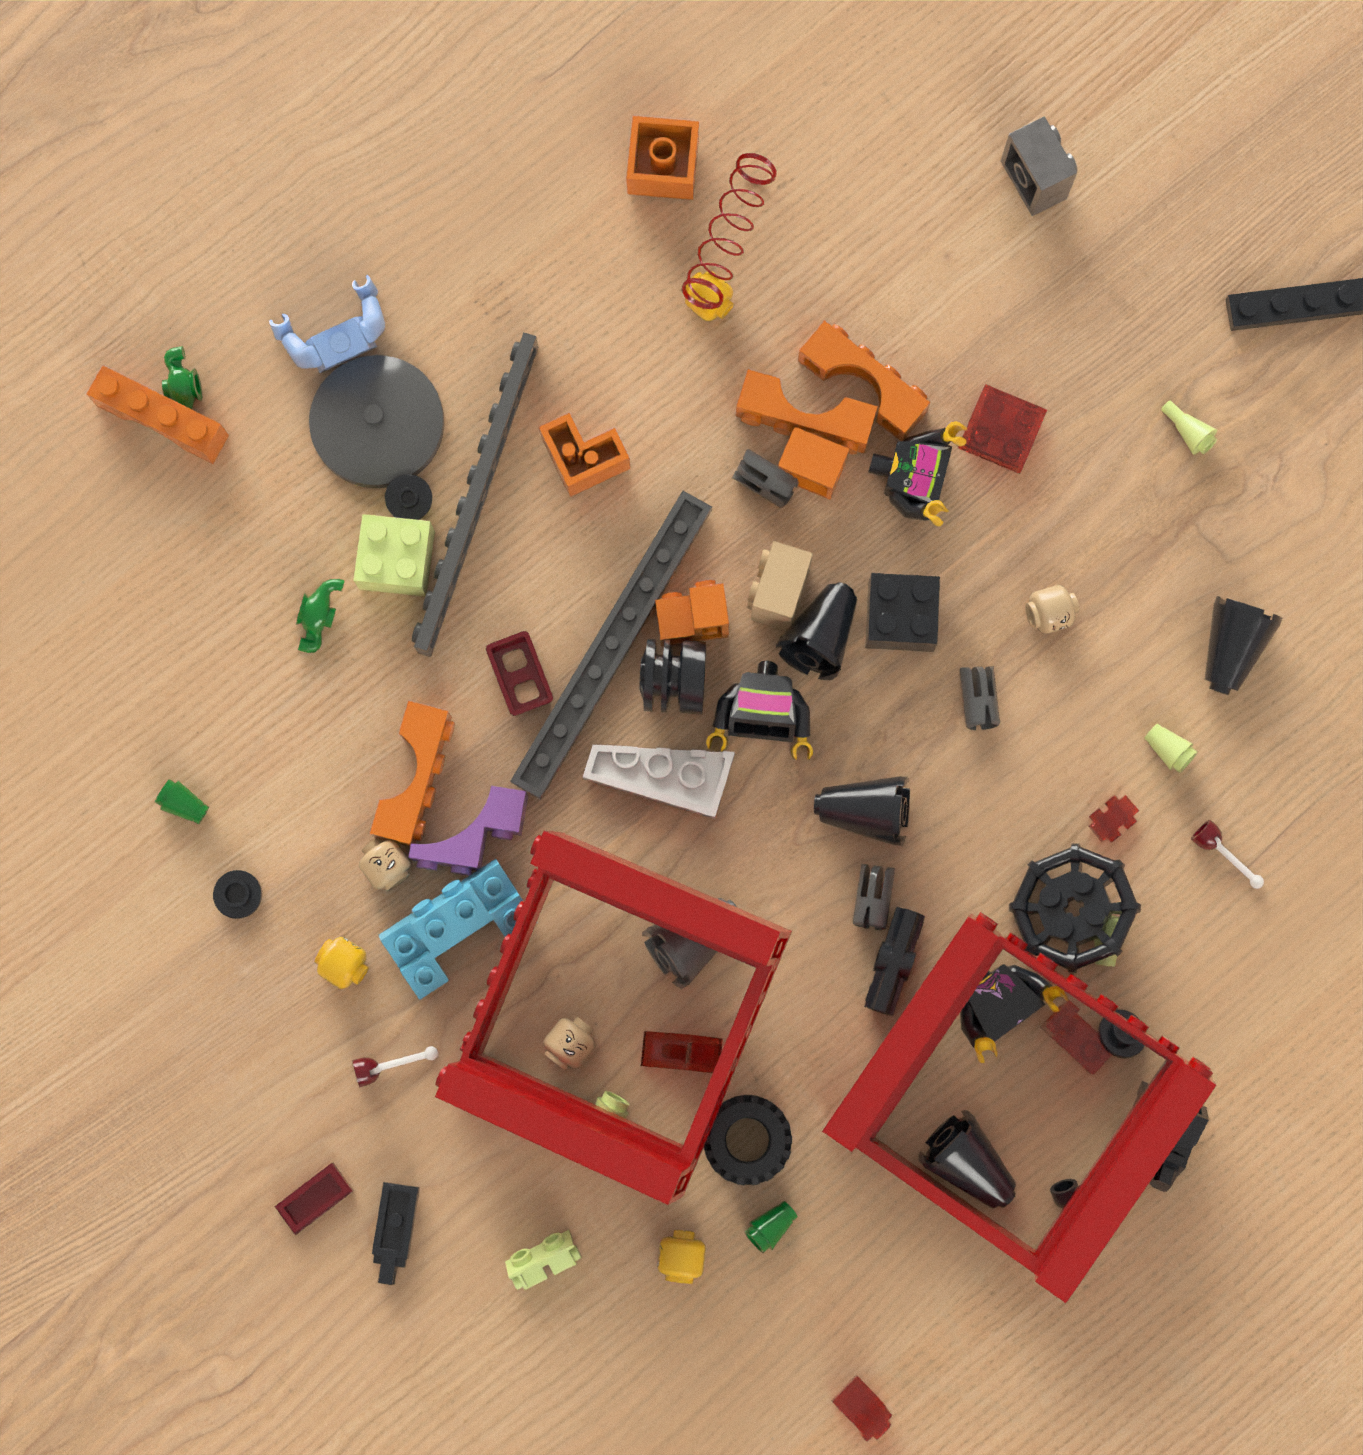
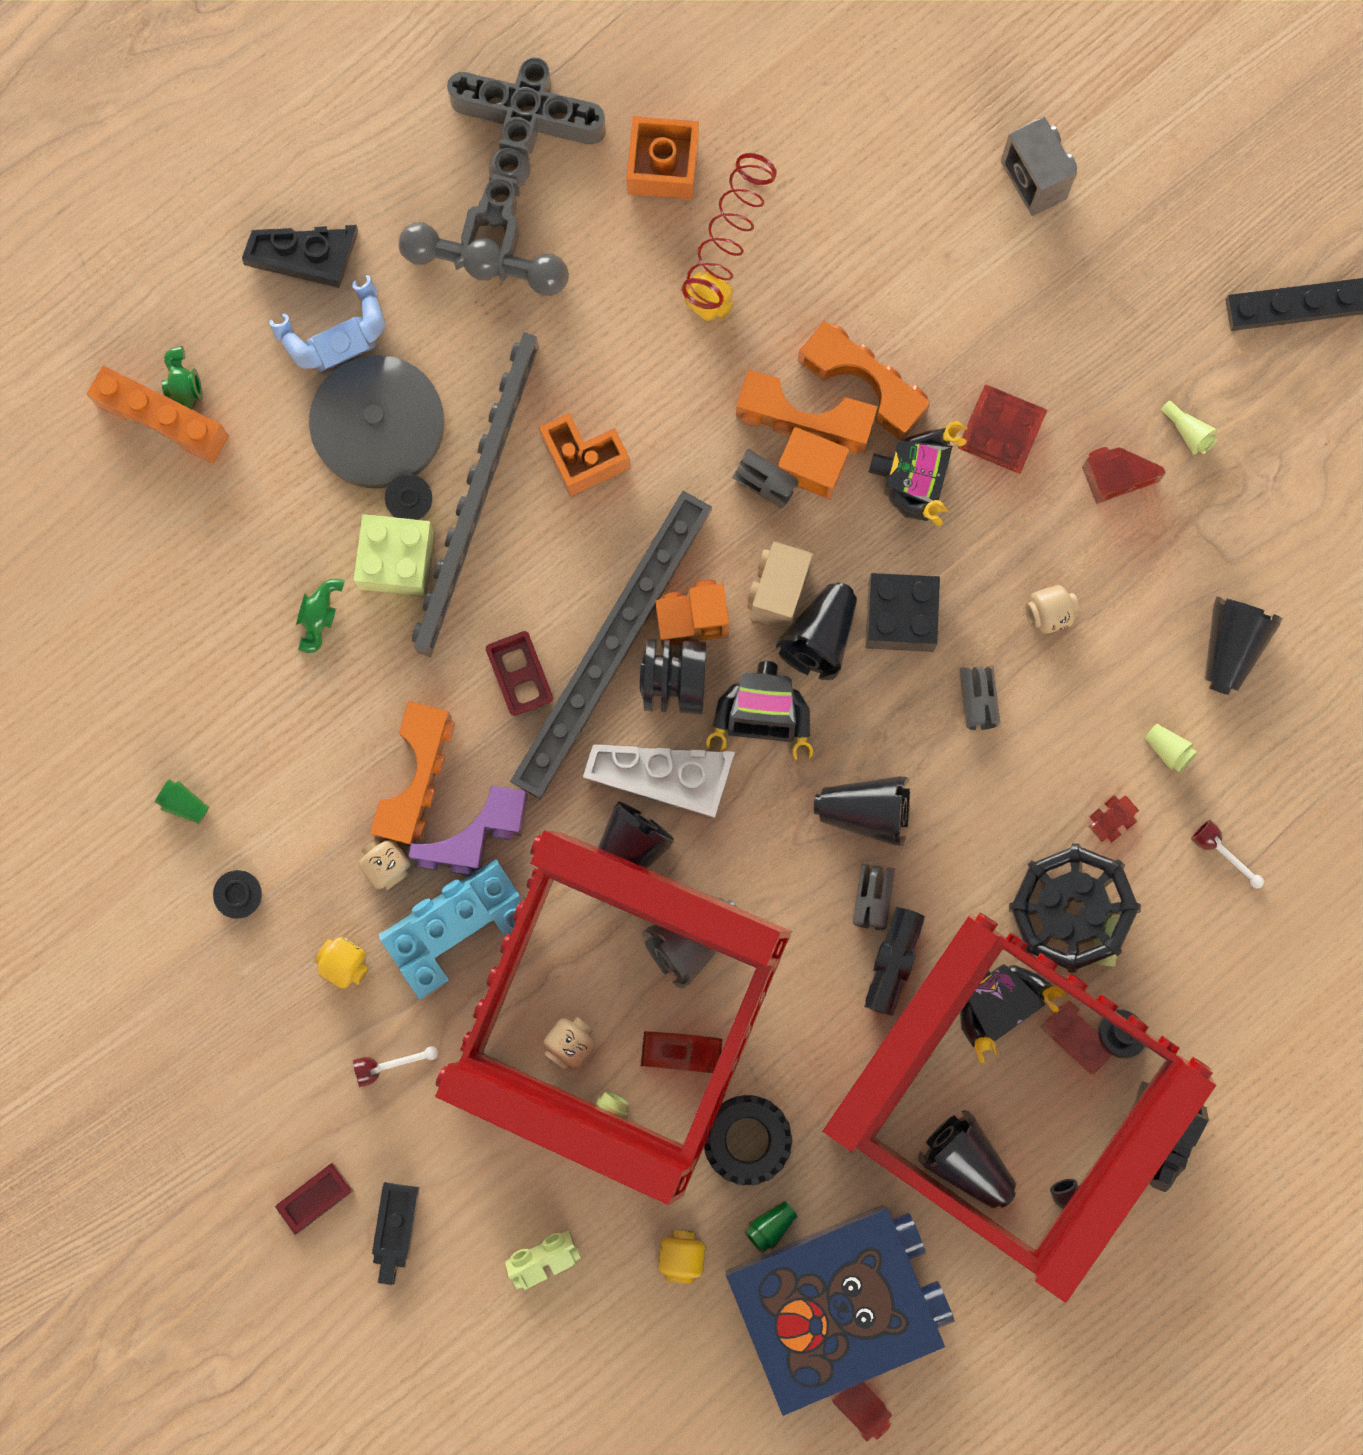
none -> black wing [242,225,358,288]
none -> dark grey piece [398,57,606,296]
none -> black cone [598,801,674,869]
none -> dark blue brick [726,1205,955,1416]
none -> clear red slope [1082,447,1166,504]

